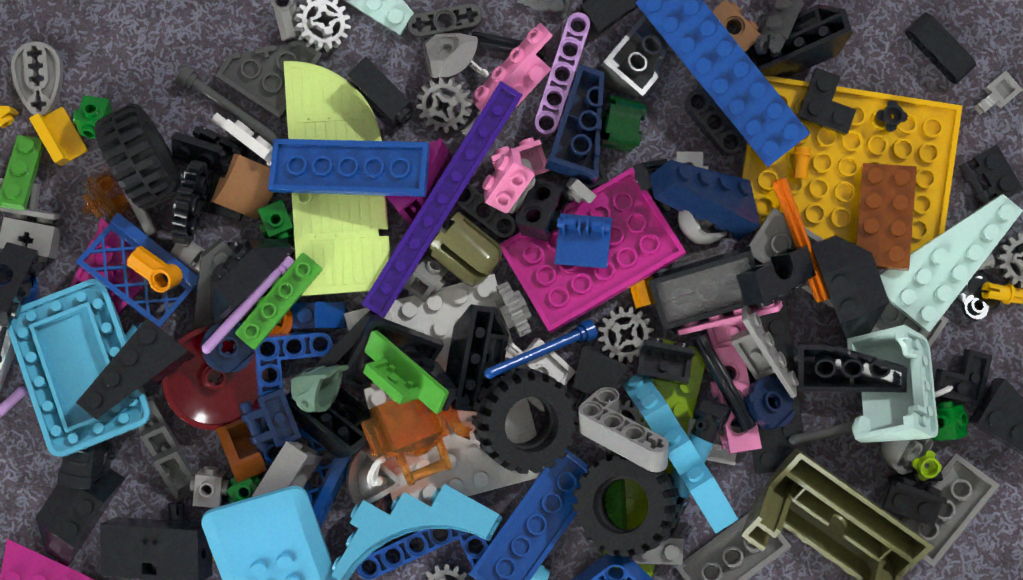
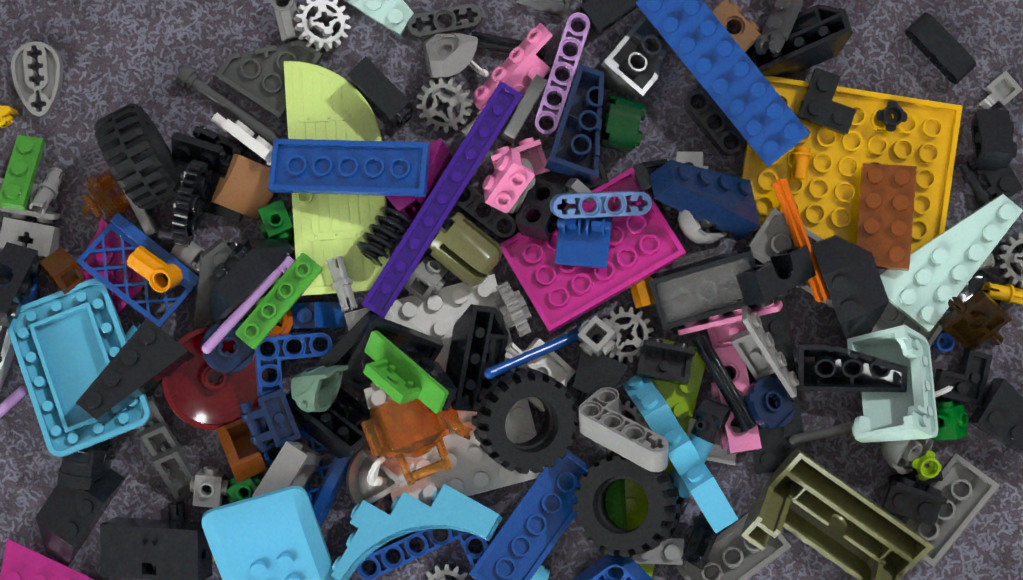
yellow panel [29,107,88,166] -> none
green brick [73,95,113,139] -> none
none -> light grey pin [29,167,65,215]
none -> reddish brown brick [39,247,86,294]
none -> light grey pin [326,256,358,312]
none -> black piece [356,207,411,267]
none -> dark grey beam [501,74,548,144]
none -> medium blue beam [550,190,652,219]
none -> light grey brick [578,315,616,358]
none -> black hinge [681,512,718,570]
none -> blue plate [931,329,955,353]
none -> dark brown plate [939,290,1012,350]
none -> black brick [970,109,1017,168]

